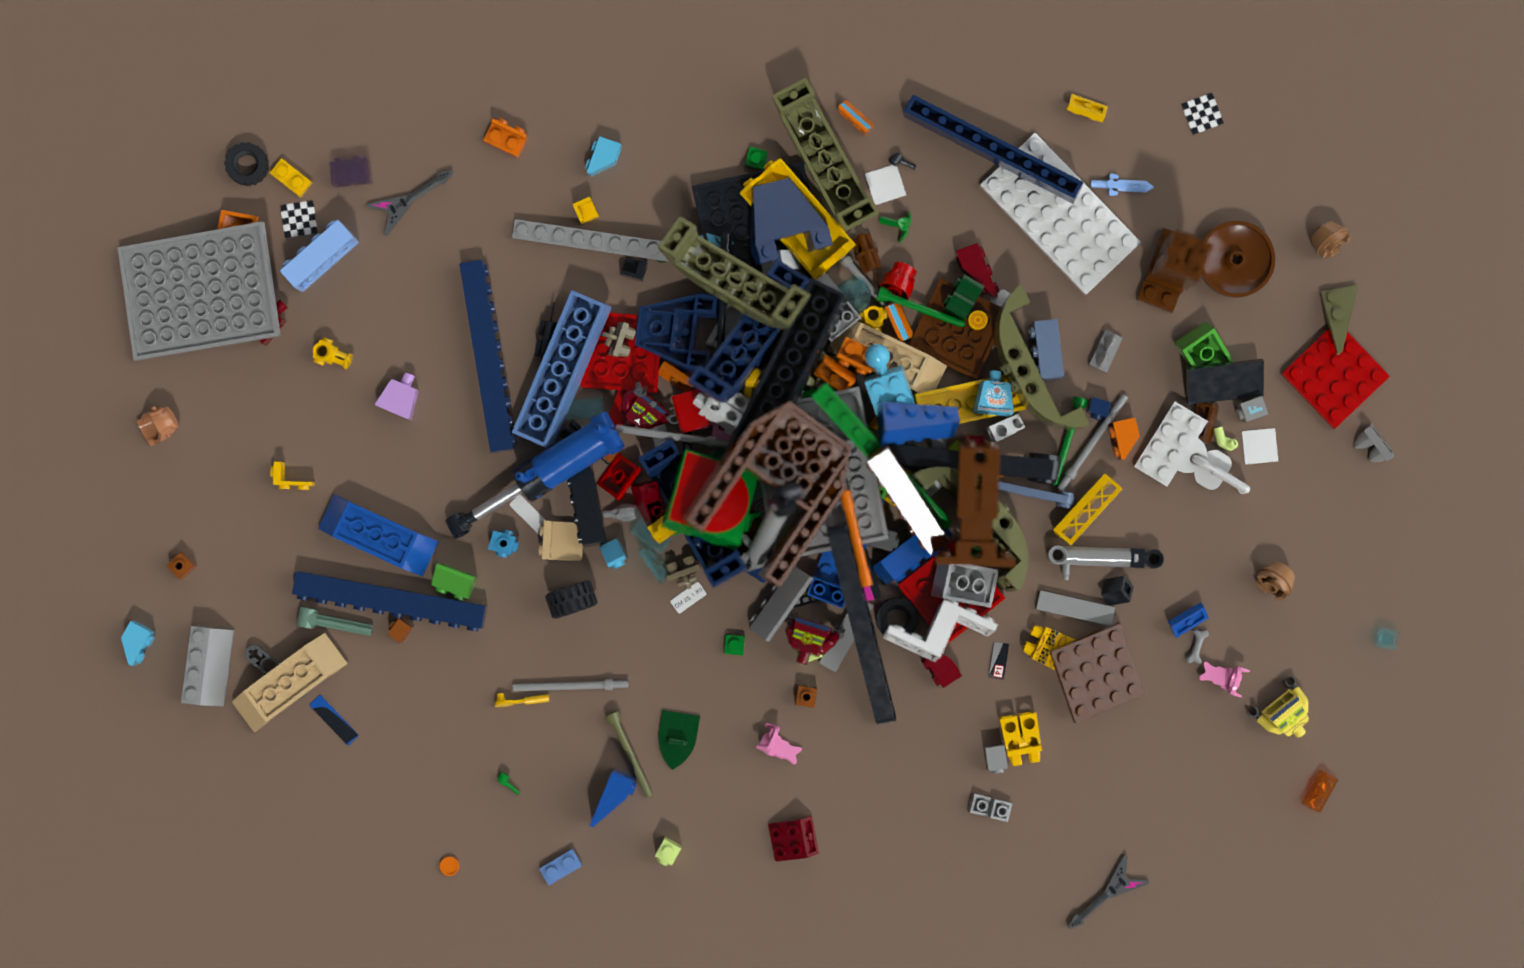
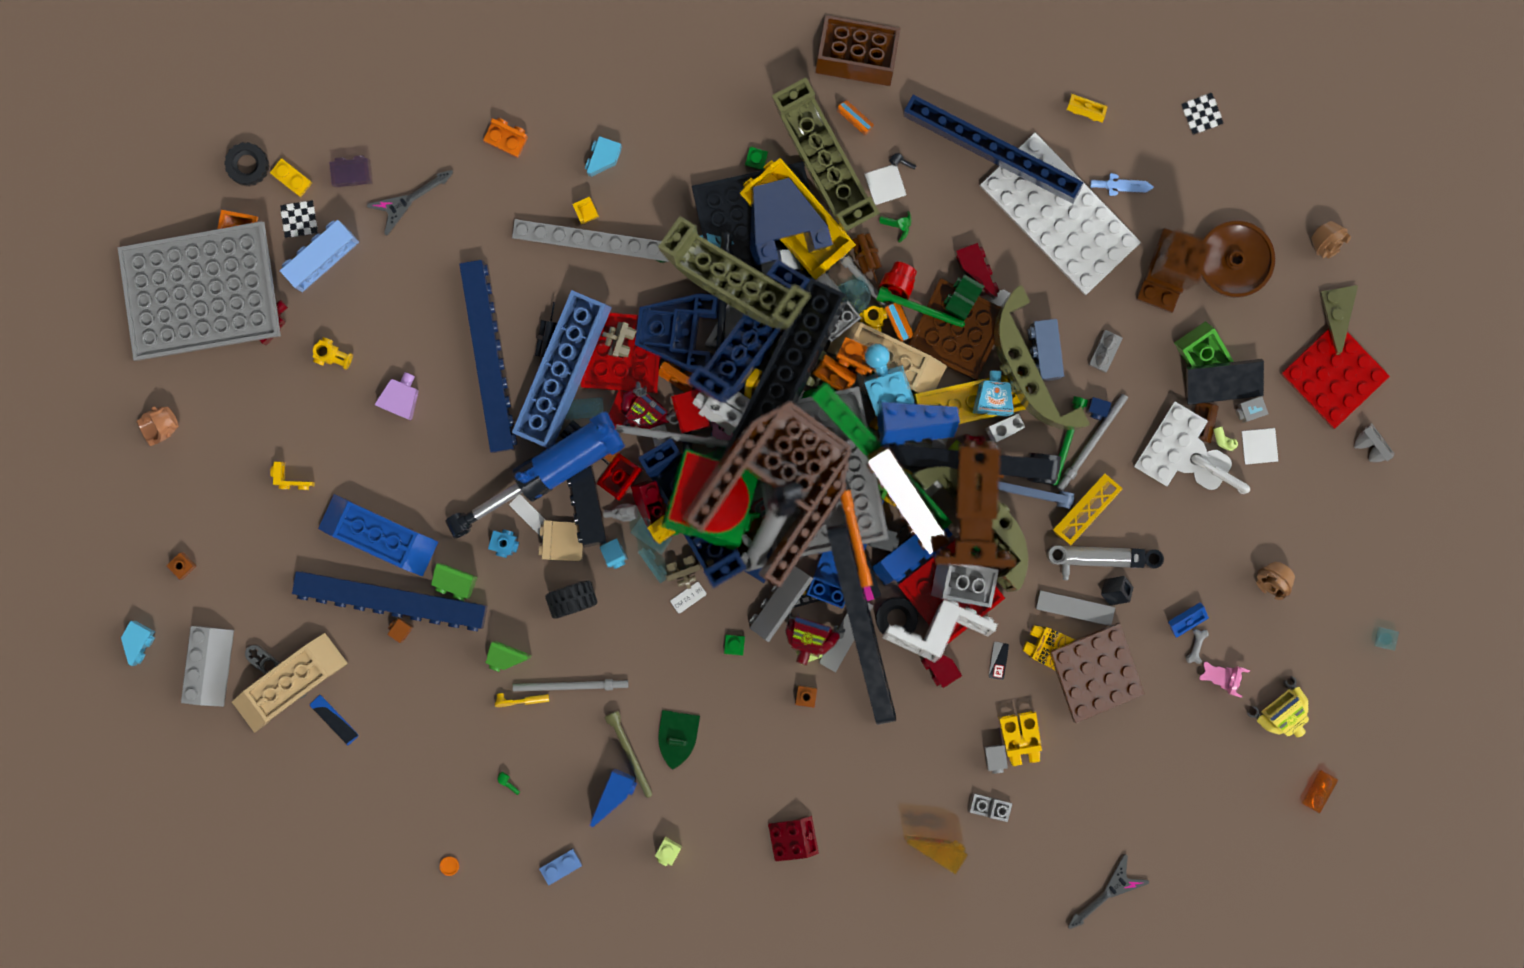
sand green axle [296,606,373,636] -> none
black panel [620,258,648,282] -> none
bright pink hair [756,723,802,765] -> none
yellow tile [968,310,988,330] -> none
orange slope [1108,417,1140,460] -> none
none -> bright green slope [486,641,532,672]
none -> reddish brown slope [815,15,900,86]
none -> clear yellow slope [904,835,968,875]

